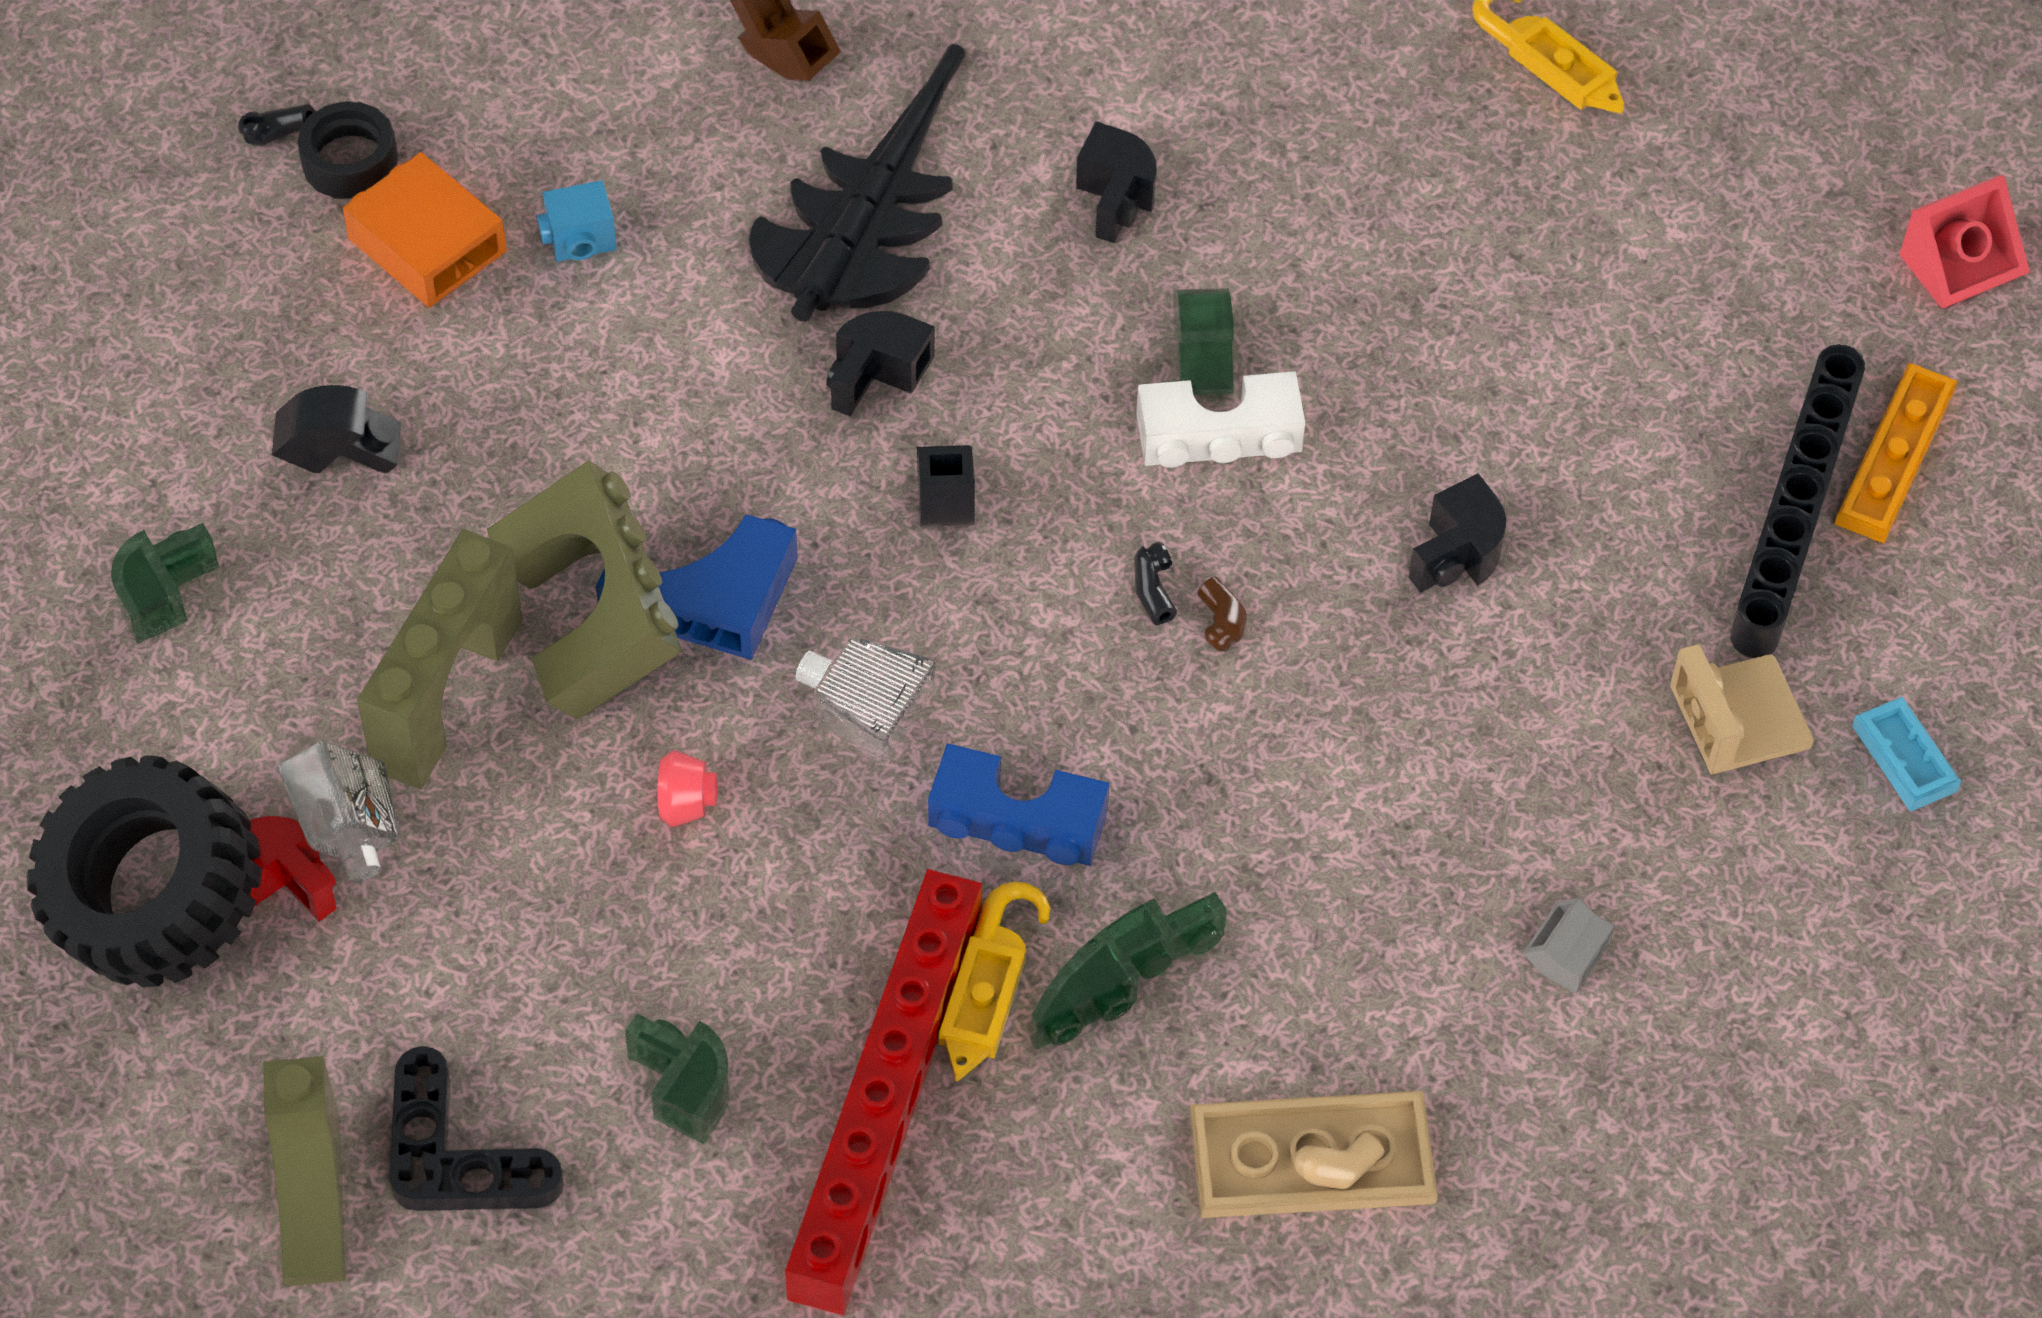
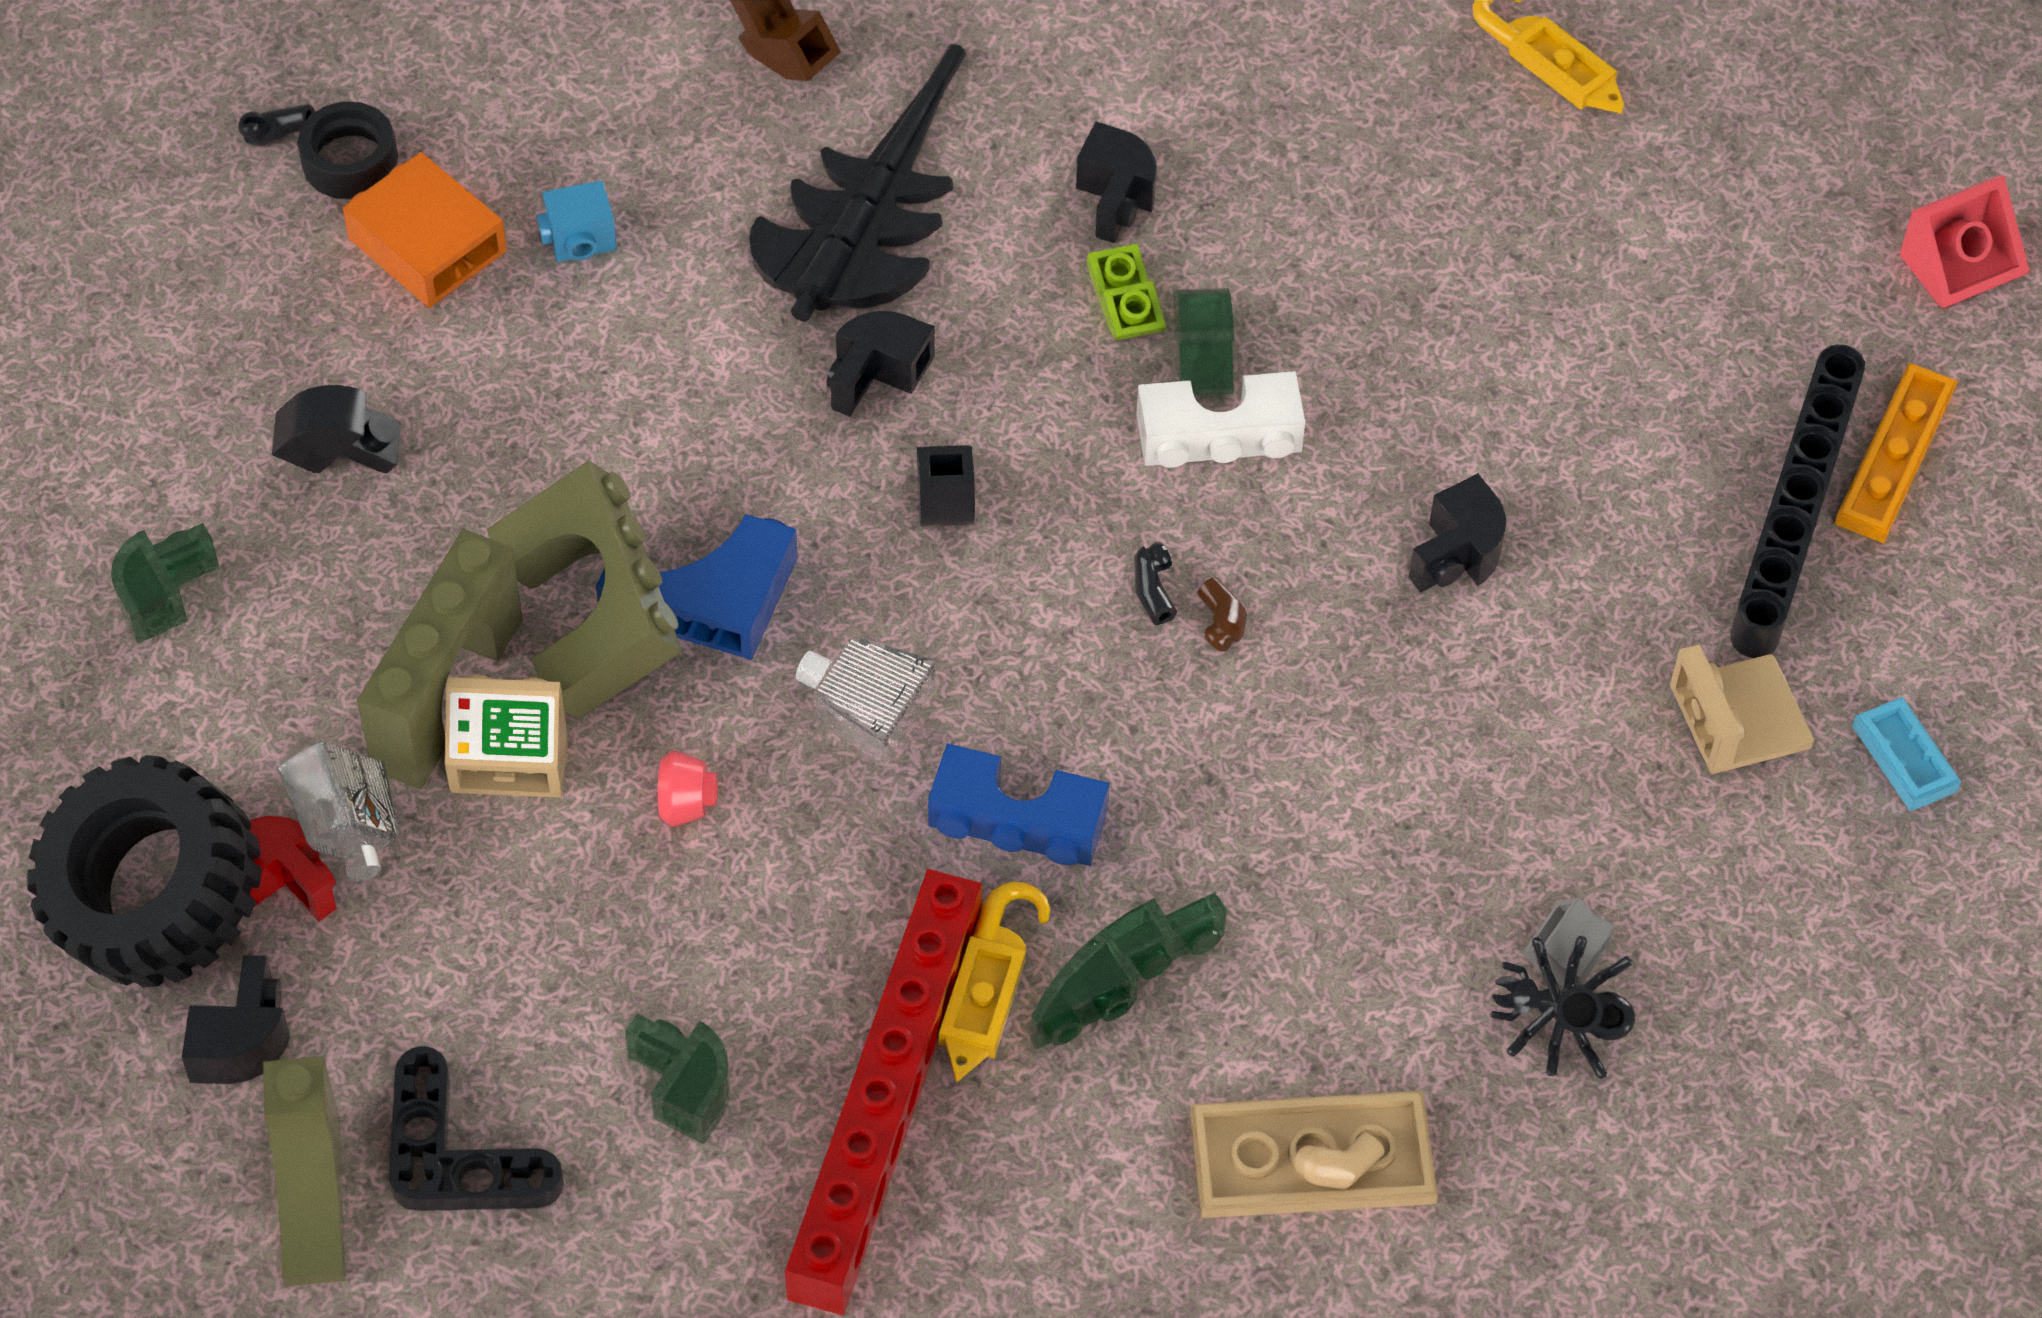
none -> black brick [182,955,290,1084]
none -> slope [445,675,568,798]
none -> lime slope [1086,243,1166,341]
none -> black animal [1490,936,1635,1079]

